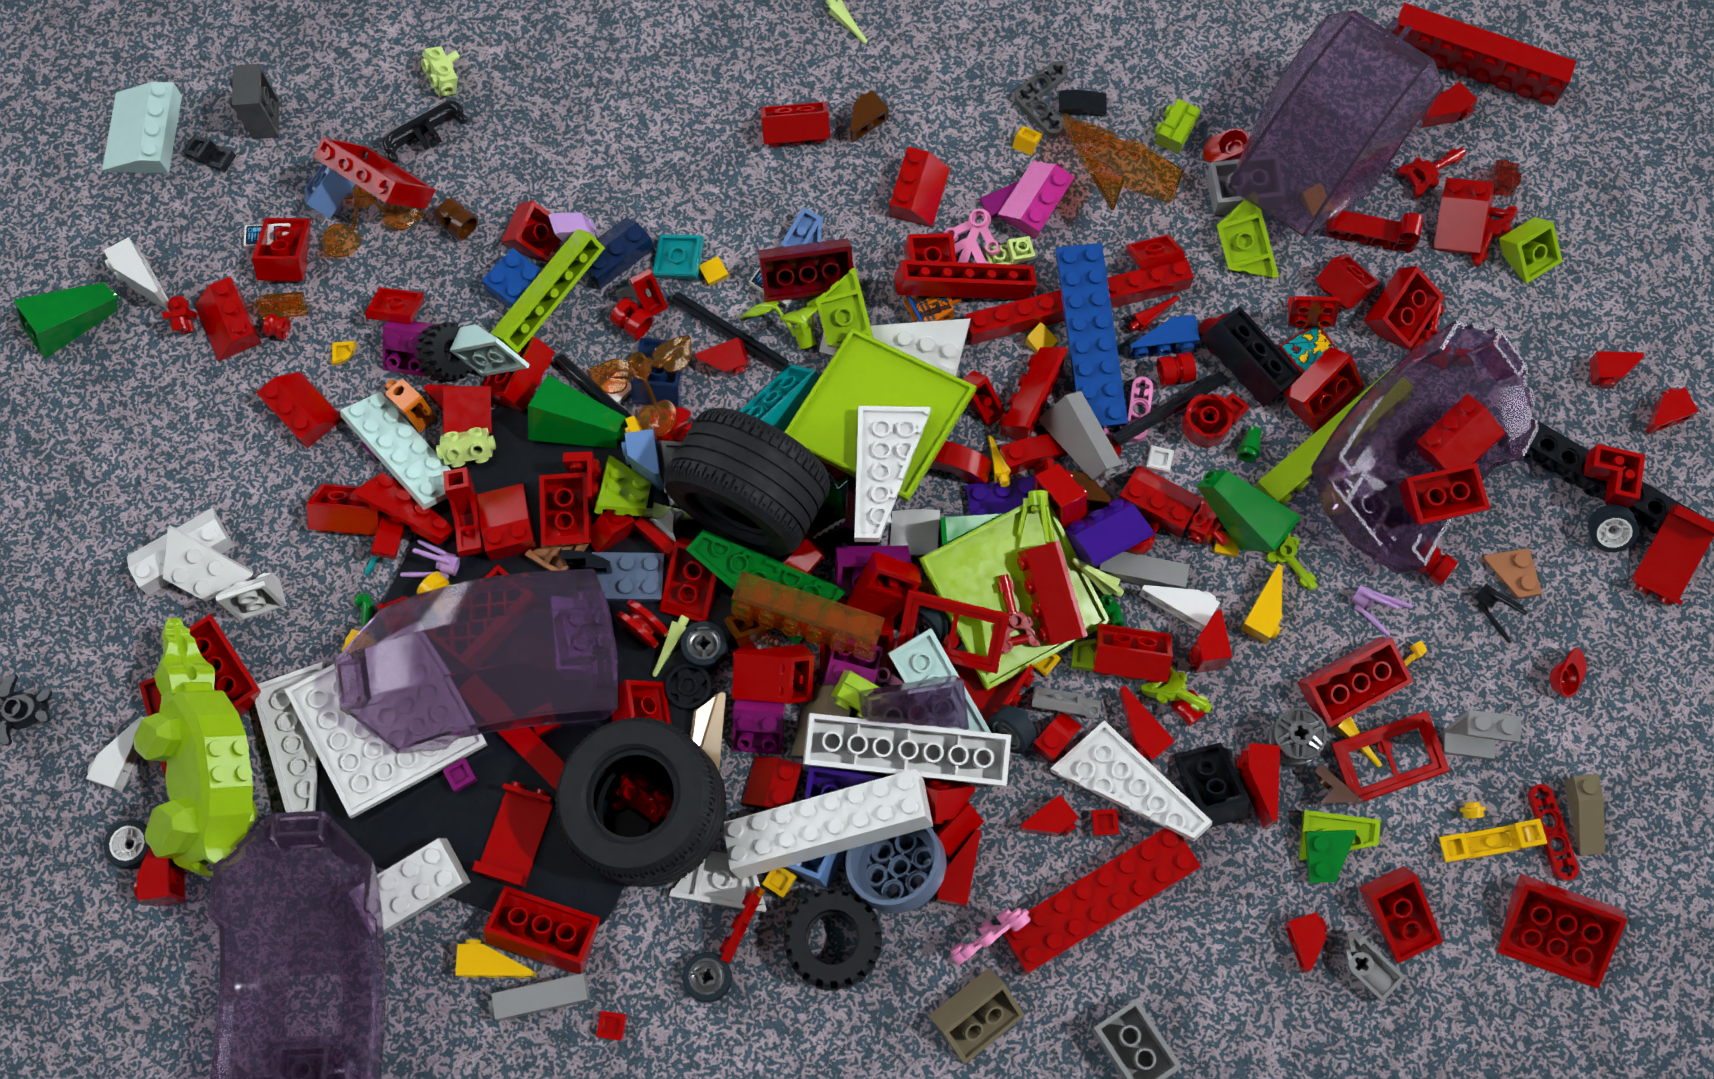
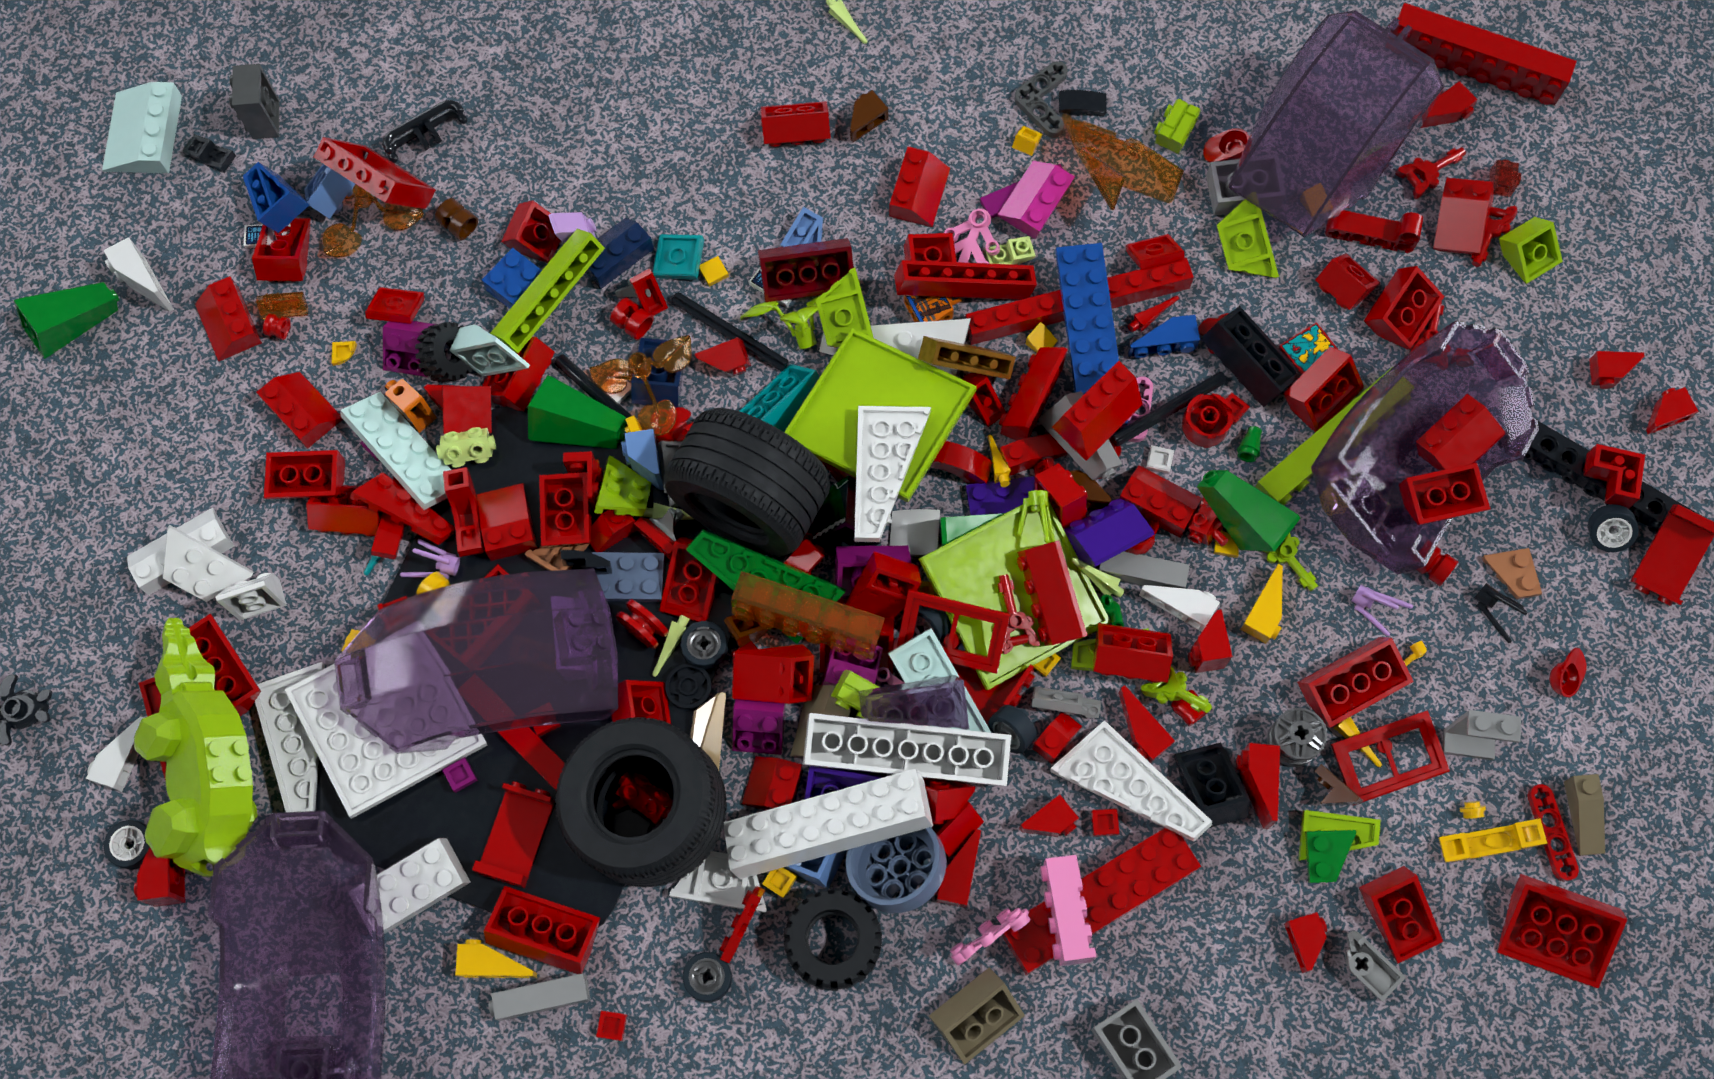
red hips [162,296,198,335] -> none
green arm [355,593,374,626] -> none
yellowish green brick [421,46,460,97] -> none
red wheel [1156,352,1197,387] -> none
red bracket [1288,296,1340,328] -> none
none -> blue wedge [243,162,310,233]
none -> red slope [264,450,345,499]
none -> pearl gold brick [918,336,1016,380]
none -> bright pink wedge [1040,855,1096,966]
none -> red slope [1052,361,1143,461]

